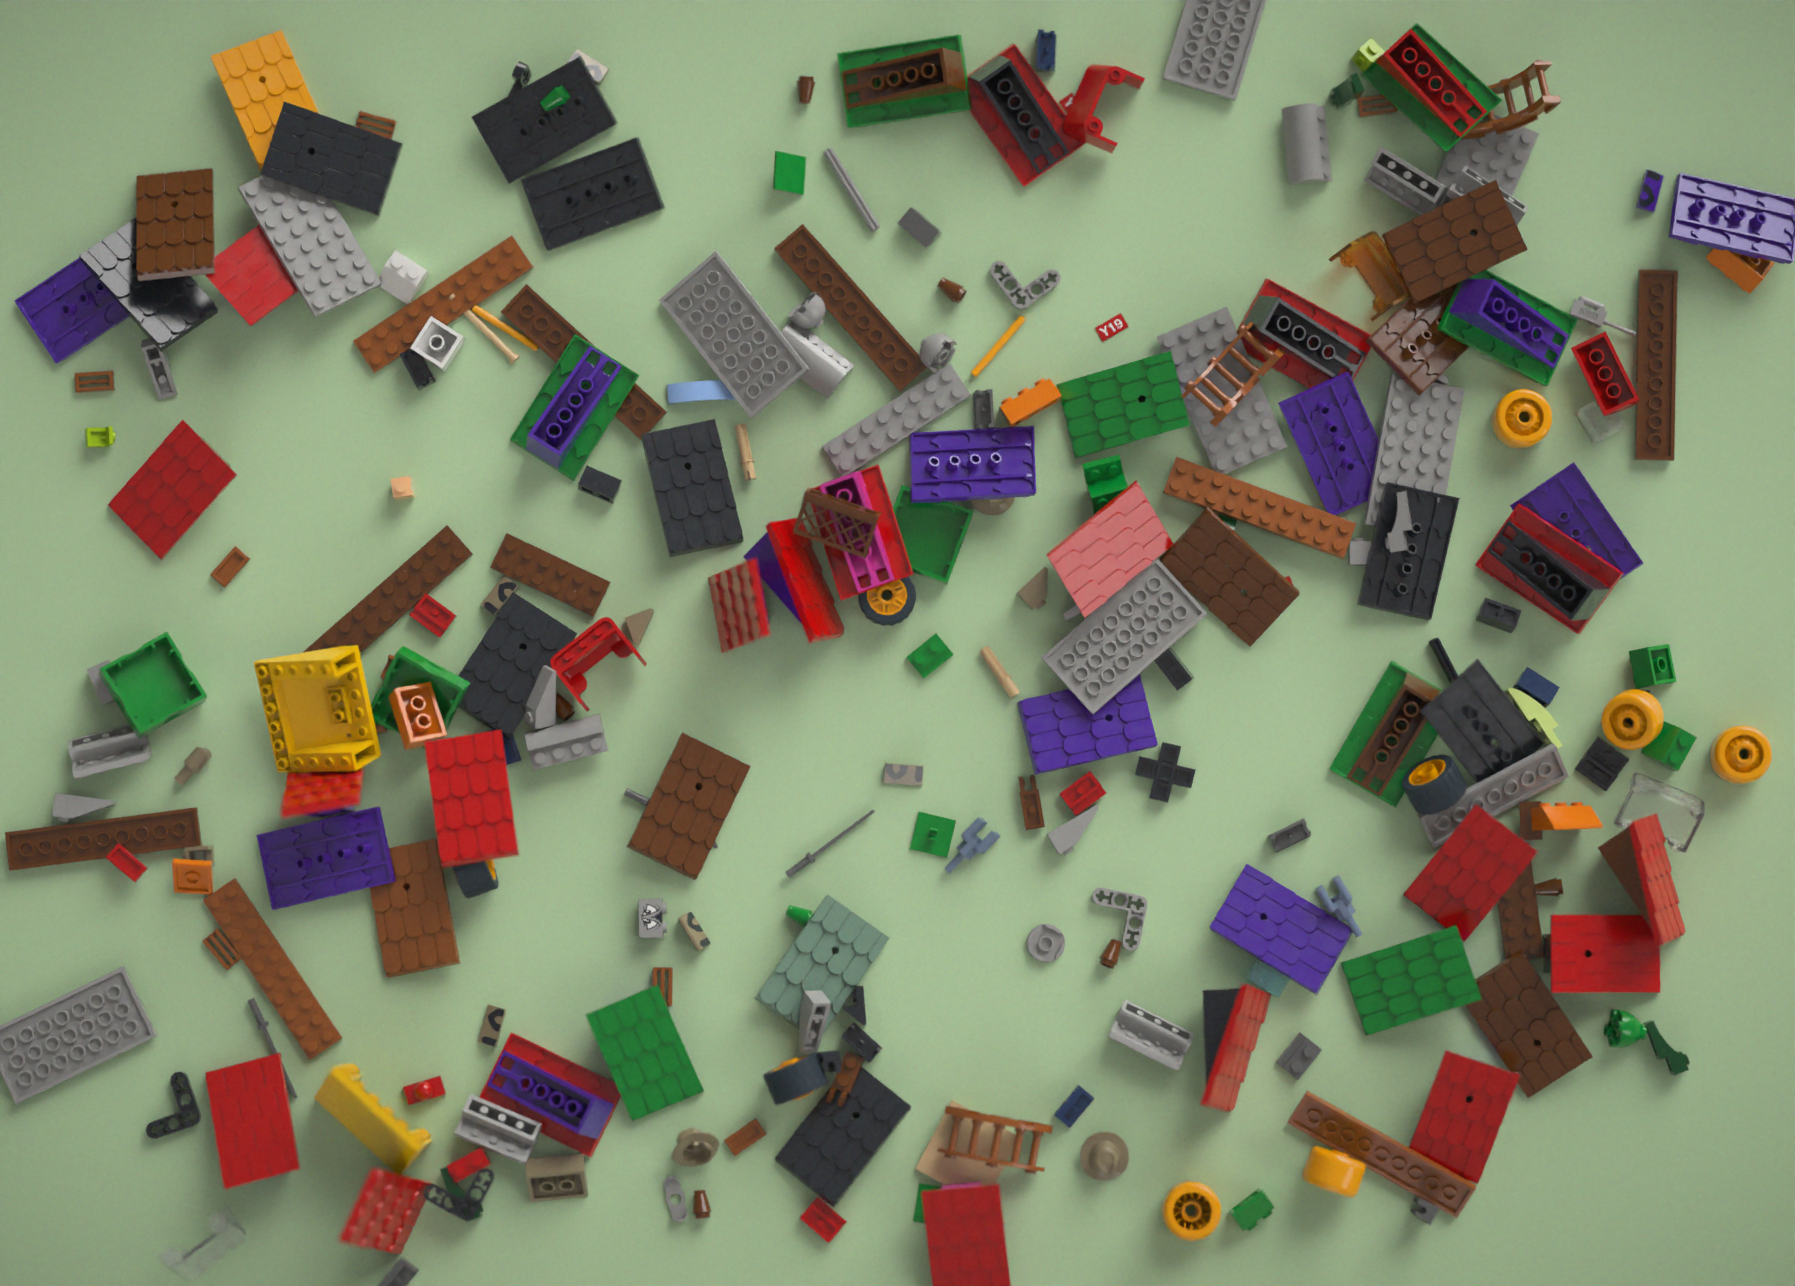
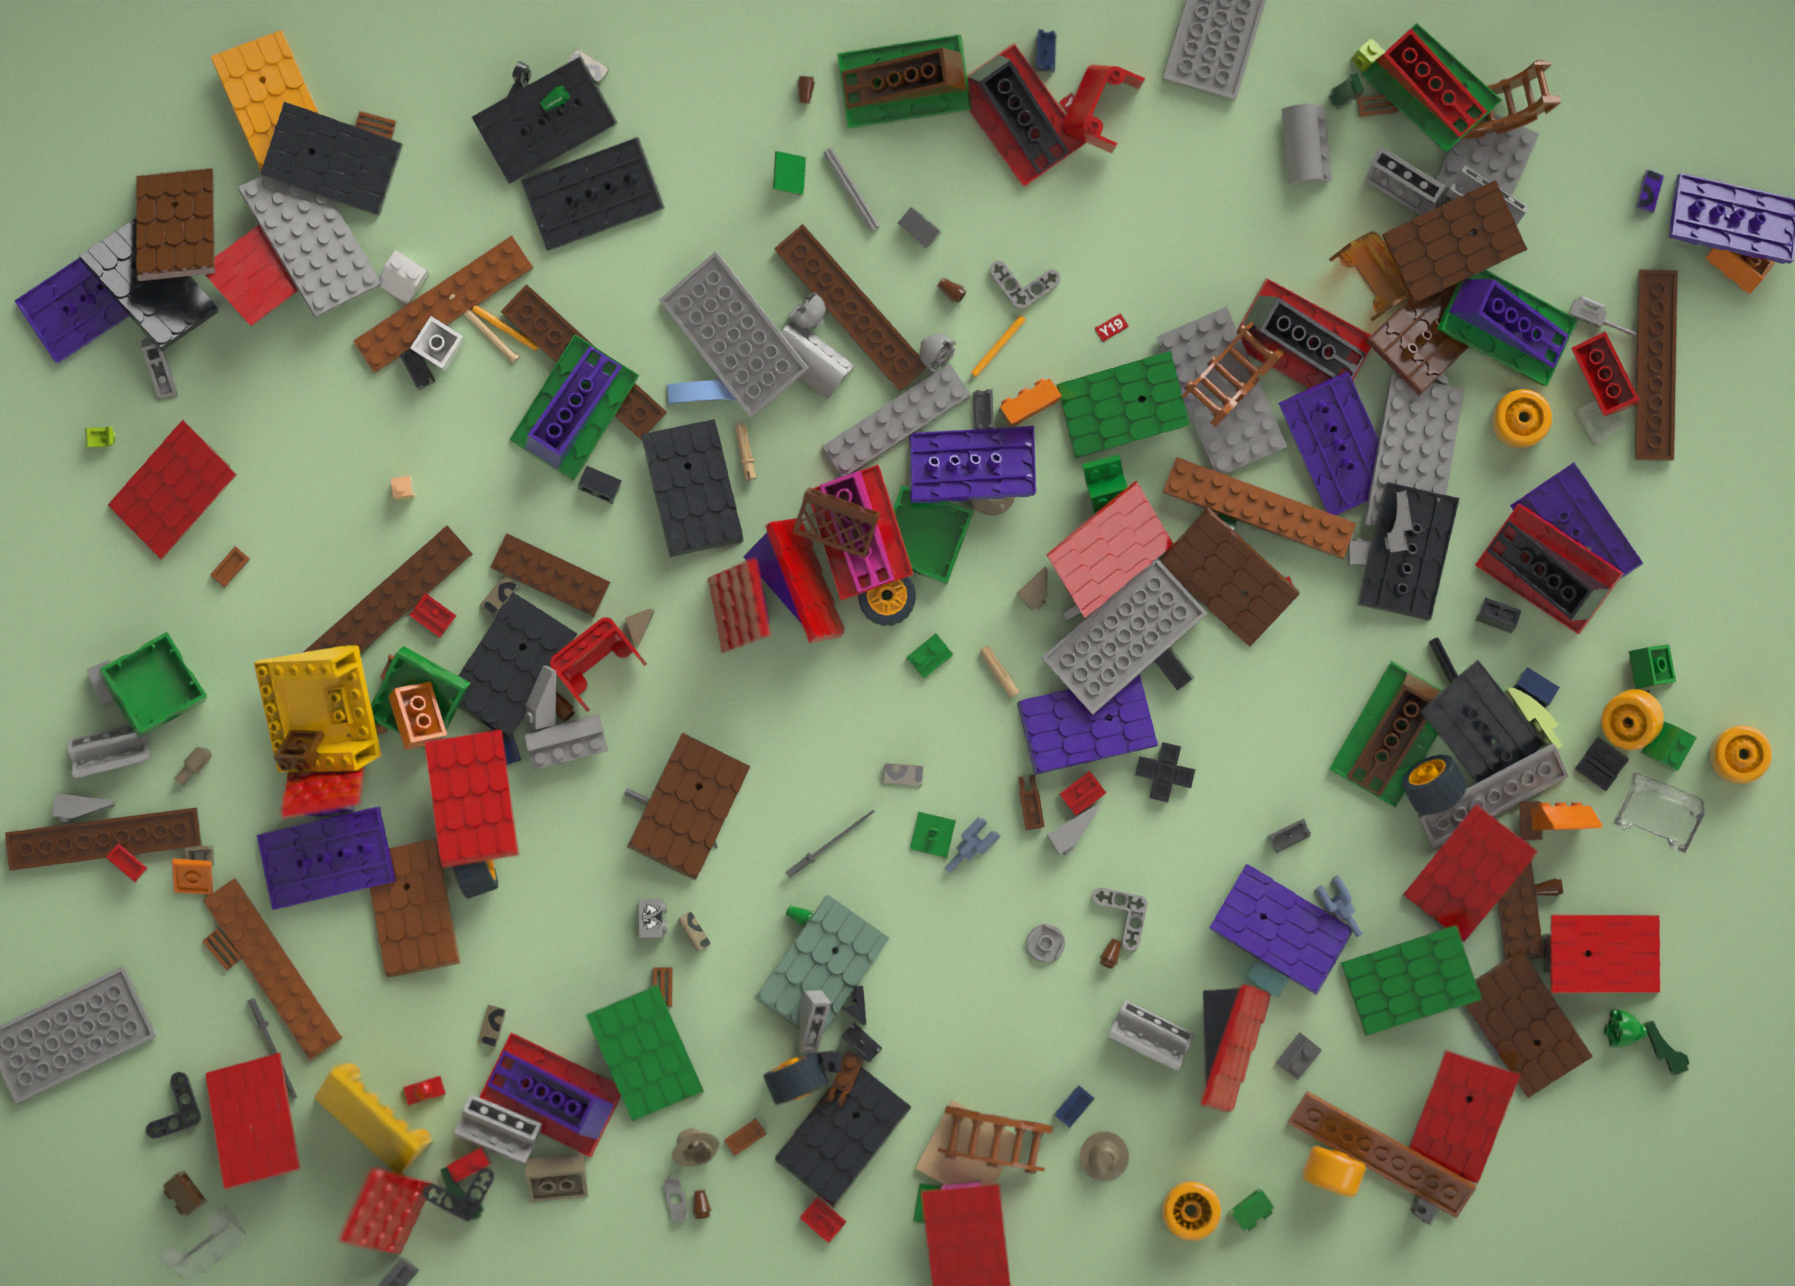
dark orange tile [75,371,115,393] -> none
red piece [1598,813,1685,948] -> none
none -> reddish brown slope [163,1170,207,1216]
none -> reddish brown plate [273,730,325,772]

